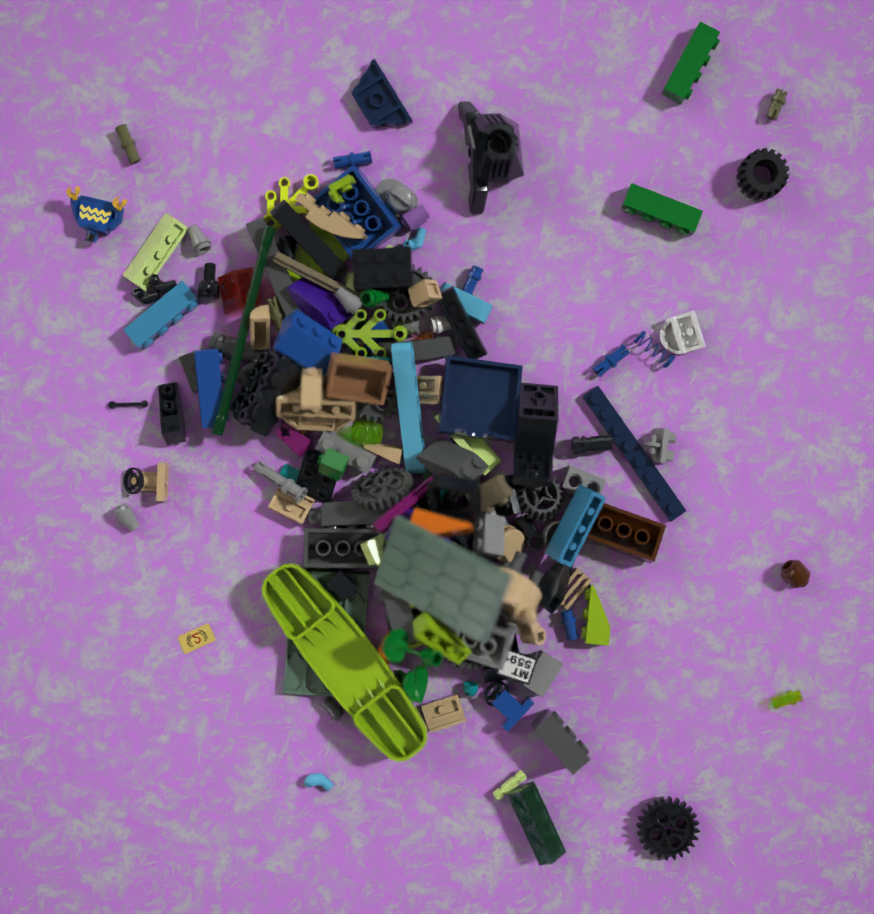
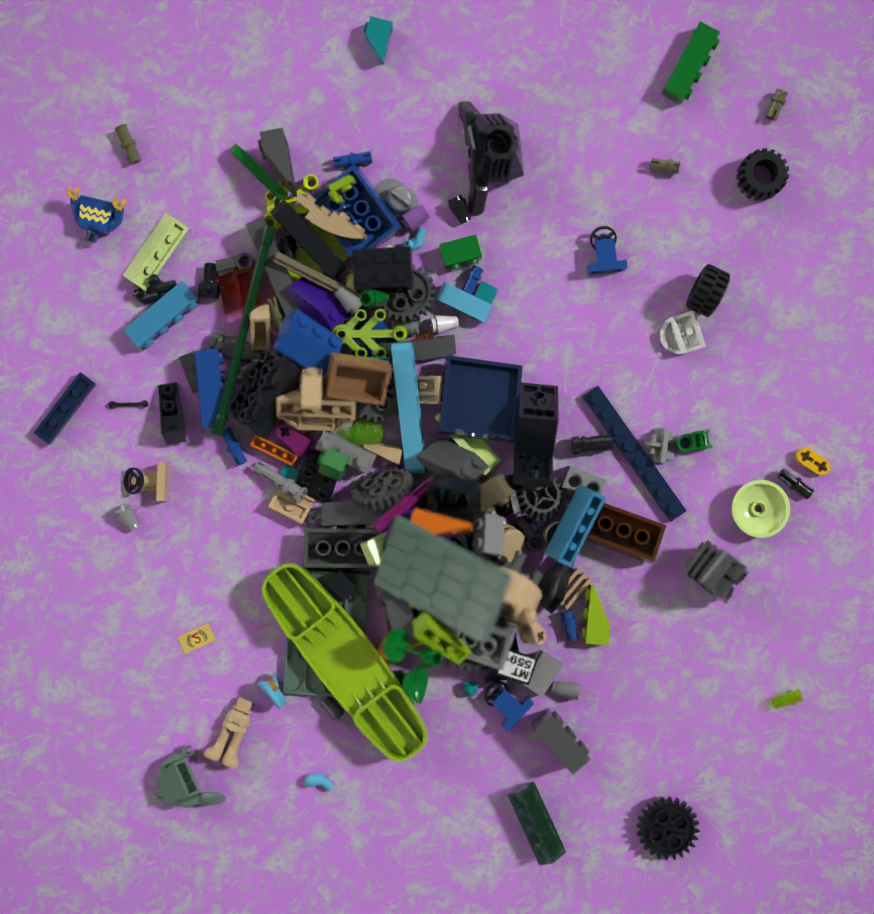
light grey cone [188,225,211,255] -> none
dark blue wing [351,58,413,128] -> none
tan brick [408,279,442,308] -> none
tan plate [421,693,466,733] -> none
black plate [438,286,487,359] -> none
yellowish green axle [493,770,527,801] -> none
blue pin [592,344,630,377] -> none
green brick [621,183,703,236] -> none
blue piece [634,331,675,368] -> none
reddish brown head [781,560,810,588] -> none
none -> dark blue plate [34,372,97,445]
none -> sand green torso [155,745,226,808]
none -> tan piece [203,697,253,769]
none -> dark grey piece [215,253,256,277]
none -> blue pin [222,427,247,466]
none -> green beam [229,143,287,200]
none -> orange piece [250,435,299,466]
none -> dark grey slope [258,127,297,197]
none -> medium azure piece [258,672,287,709]
none -> teal slope [363,16,393,64]
none -> green brick [439,234,482,271]
none -> black cone [448,195,471,224]
none -> teal piece [474,281,498,304]
none -> light grey cone [552,681,581,701]
none -> blue piece [586,226,628,275]
none -> olive pin [650,158,680,174]
none -> green piece [673,429,713,452]
none -> dark grey piece [684,540,749,604]
none -> black tyre [686,264,730,317]
none -> yellowish green dish [731,480,790,538]
none -> black axle [778,468,814,499]
none -> yellow beam [795,448,830,475]

